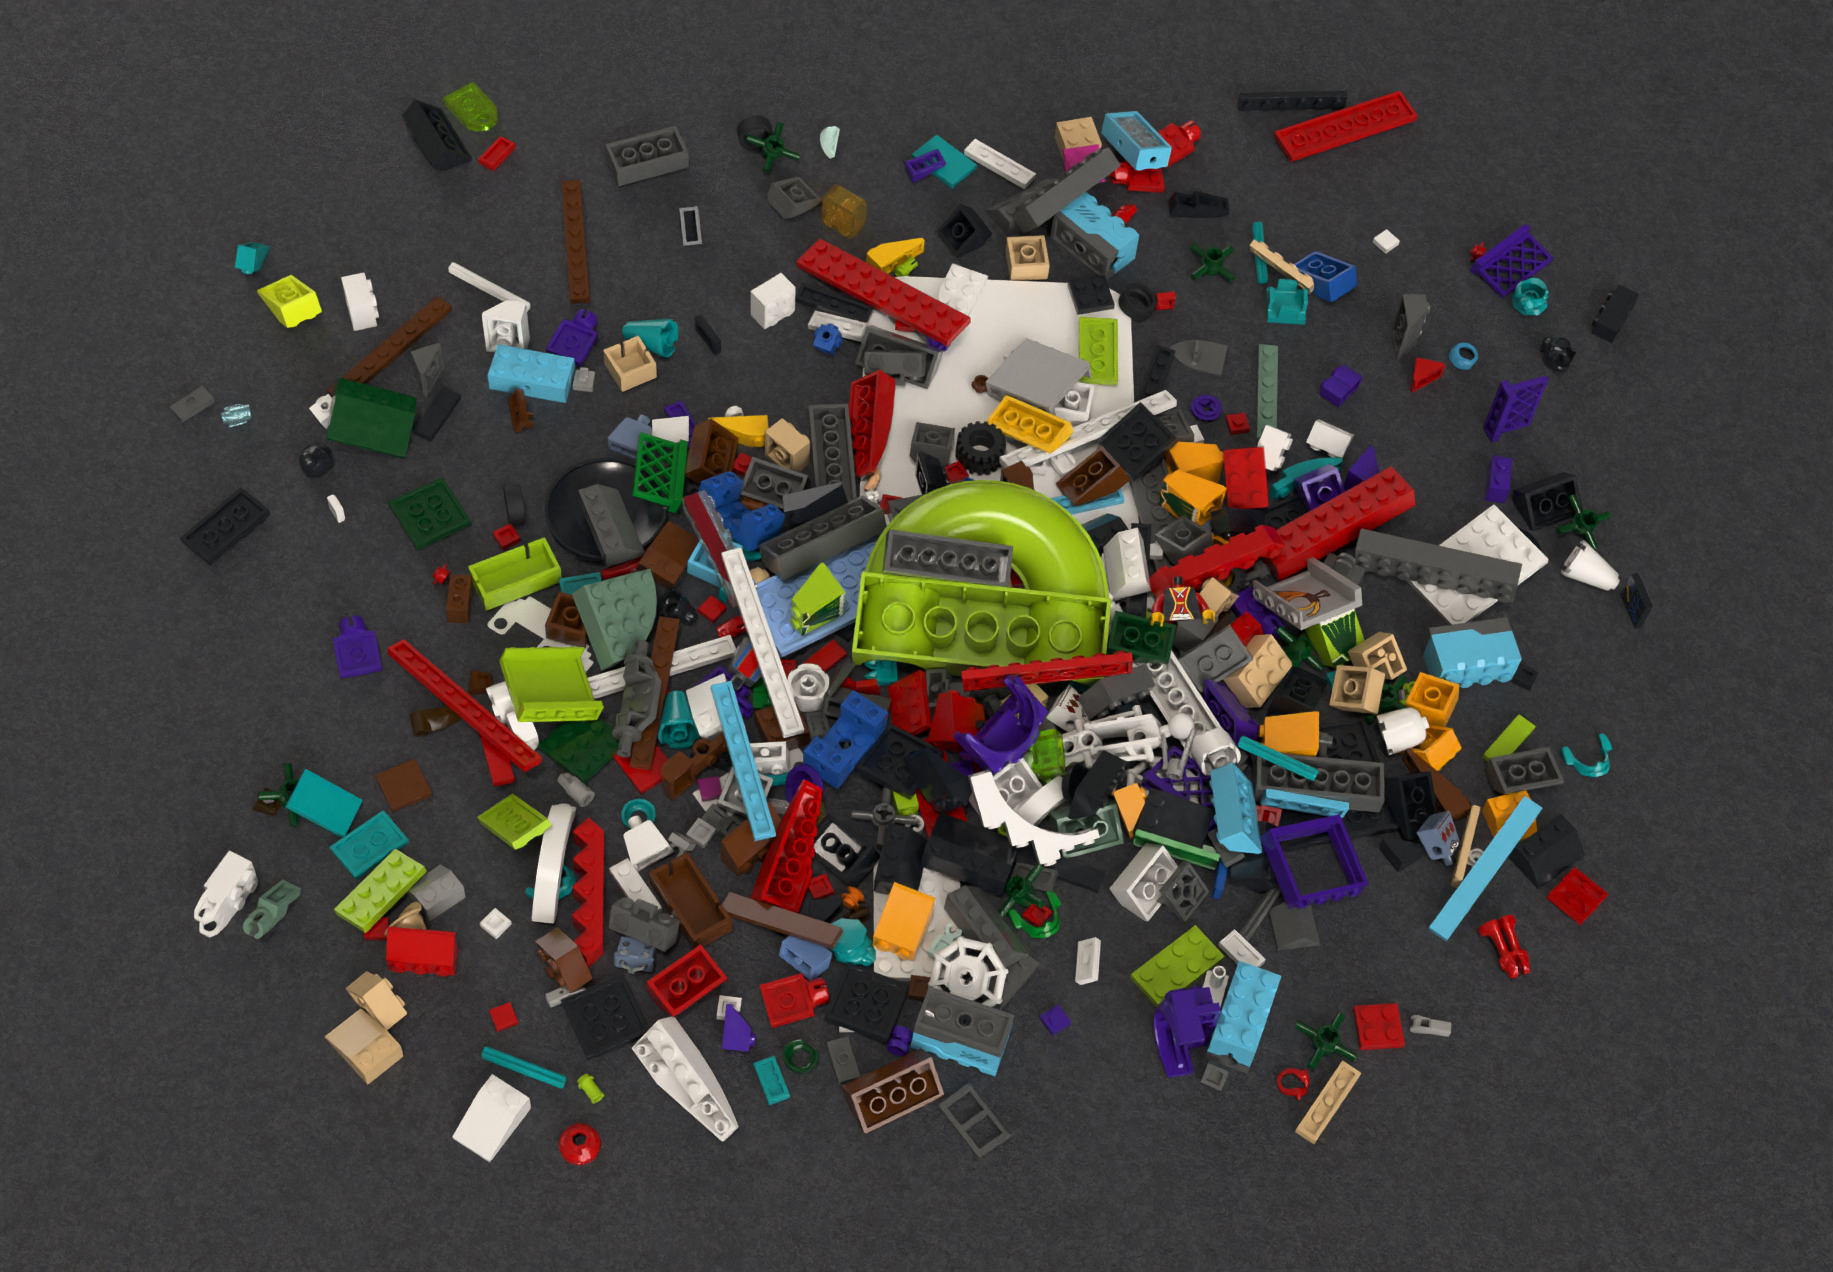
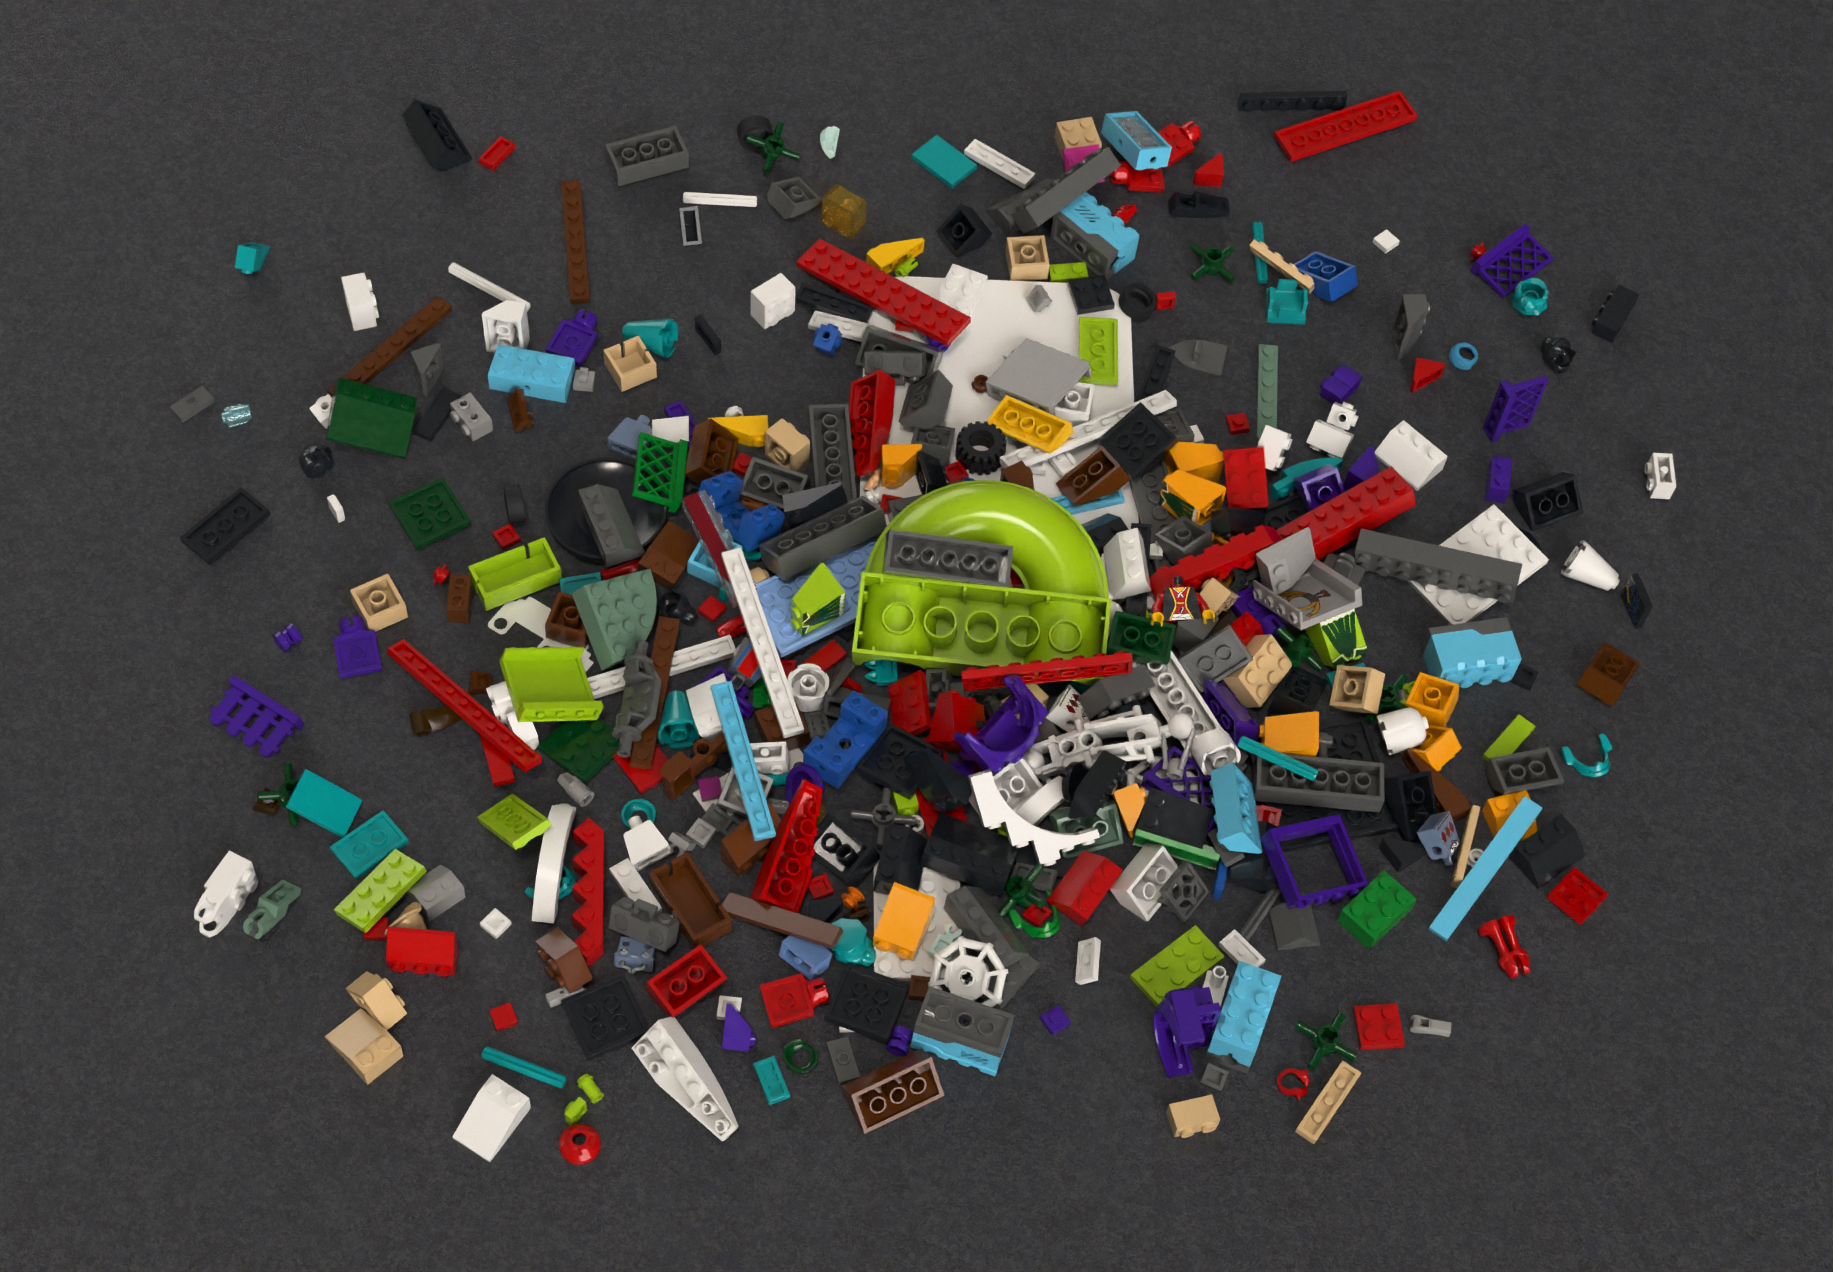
neon yellow slope [257,275,322,328] -> none
reddish brown tile [375,758,432,813] -> none
clear neon green tile [443,82,498,131] -> none
red tile [856,679,881,695] -> none
dark purple slope [905,149,946,183] -> none
dark grey window [938,1083,1011,1159] -> none
clear neon green brick [1030,728,1067,780] -> none
dark purple gear [1191,395,1222,422] -> none
medium azure tile [1260,789,1349,819] -> none
tan brick [1348,632,1407,680] -> none
dark green bar [1556,494,1611,550] -> none
none -> dark purple fence [210,675,305,758]
none -> dark purple wheel [272,623,302,652]
none -> tan brick [350,574,408,632]
none -> light grey brick [450,392,493,441]
none -> lime plate [564,1097,587,1126]
none -> white axle [683,192,757,207]
none -> light orange slope [880,444,922,488]
none -> dark grey slope [898,369,953,429]
none -> light grey tile [1026,285,1052,312]
none -> red slope [1047,851,1123,927]
none -> lime plate [1048,262,1088,283]
none -> tan brick [1166,1094,1220,1138]
none -> red slope [1192,153,1224,187]
none -> light grey slope [1256,527,1316,595]
none -> white brick [1327,402,1358,431]
none -> green brick [1337,871,1416,950]
none -> white slope [1375,420,1448,491]
none -> reddish brown slope [1577,642,1640,706]
none -> white brick [1644,453,1676,499]

